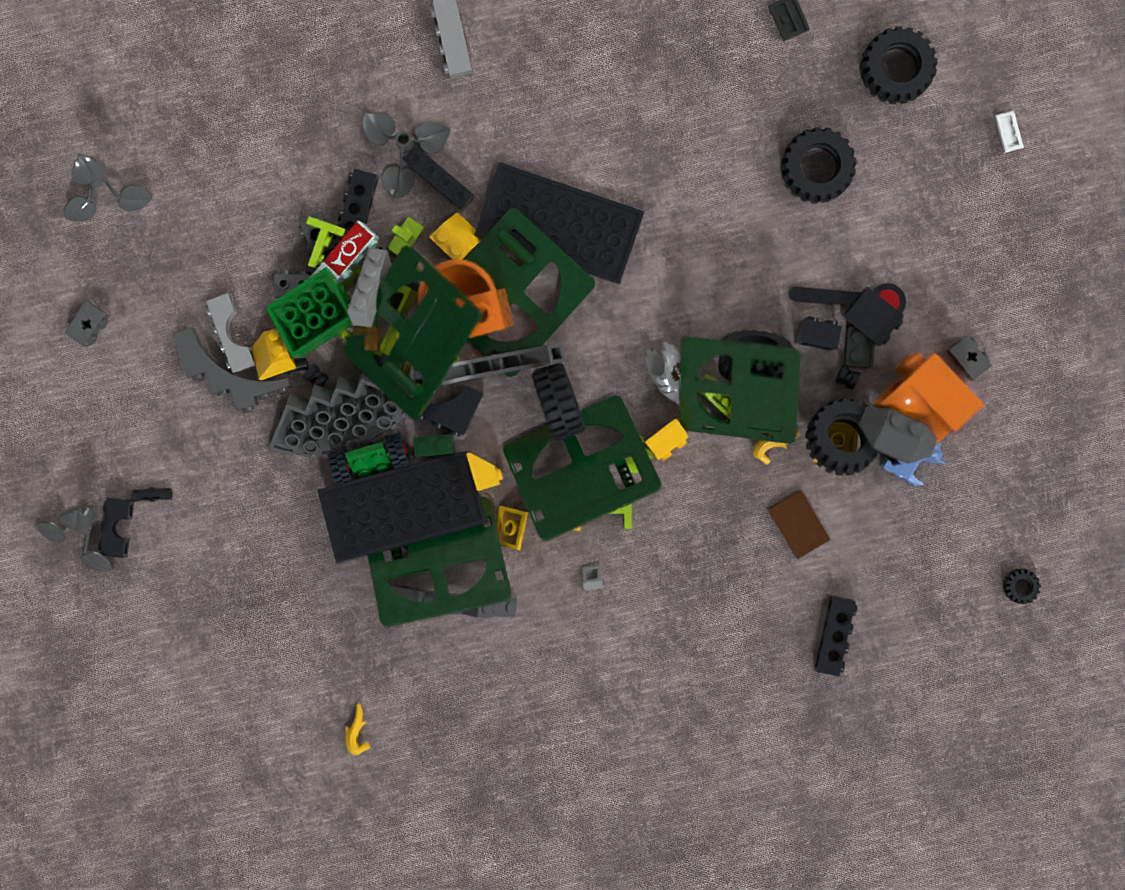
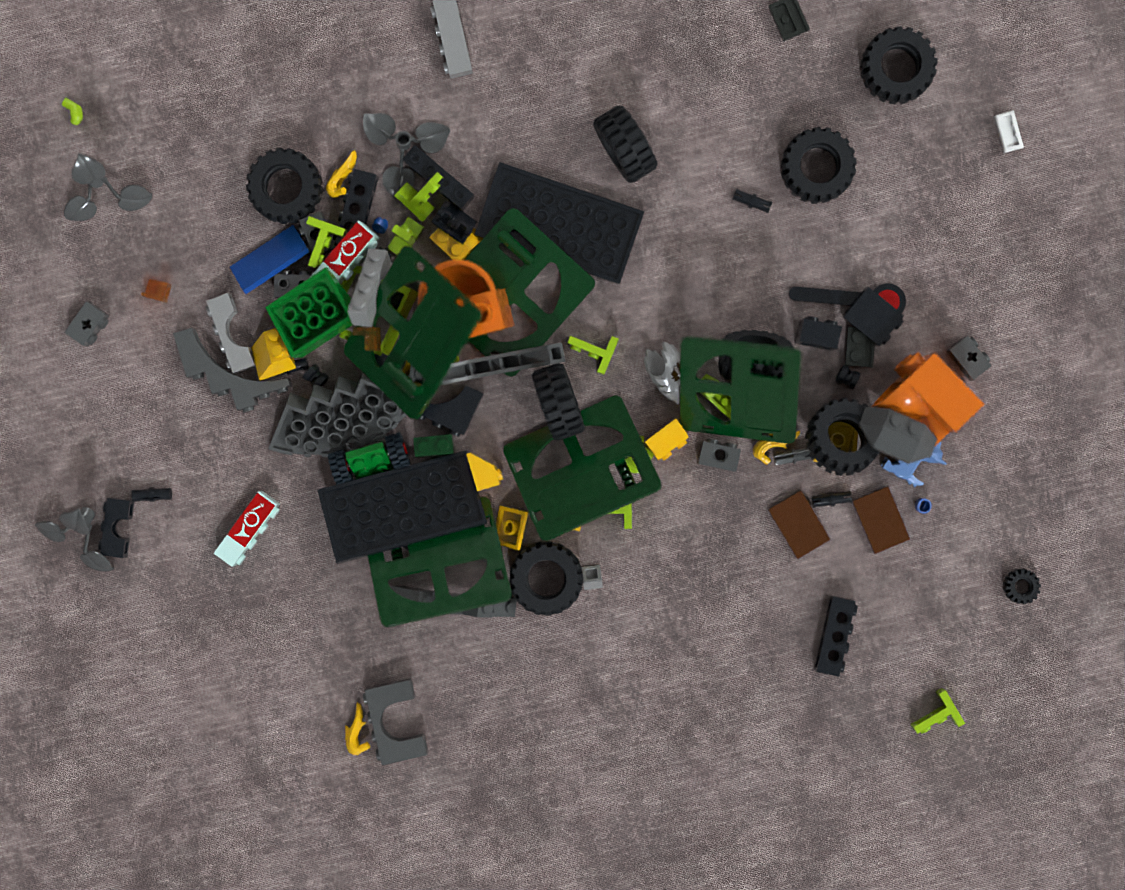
none -> lime arm [62,98,83,125]
none -> clear orange panel [141,279,172,303]
none -> brick [214,491,280,567]
none -> blue tile [230,225,310,294]
none -> black tyre [246,148,323,224]
none -> yellow piece [326,150,357,198]
none -> dark grey arch [363,678,428,765]
none -> blue hinge [372,217,389,234]
none -> lime bracket [394,172,443,222]
none -> black hinge [431,200,477,245]
none -> black tyre [509,541,583,616]
none -> lime bracket [567,336,619,375]
none -> black tyre [593,105,658,183]
none -> dark grey brick [697,438,741,472]
none -> black pin [732,189,772,213]
none -> dark grey axle [774,448,812,465]
none -> black pin [812,491,852,508]
none -> reddish brown tile [852,486,910,554]
none -> lime bracket [910,688,966,734]
none -> blue hinge [914,498,932,514]

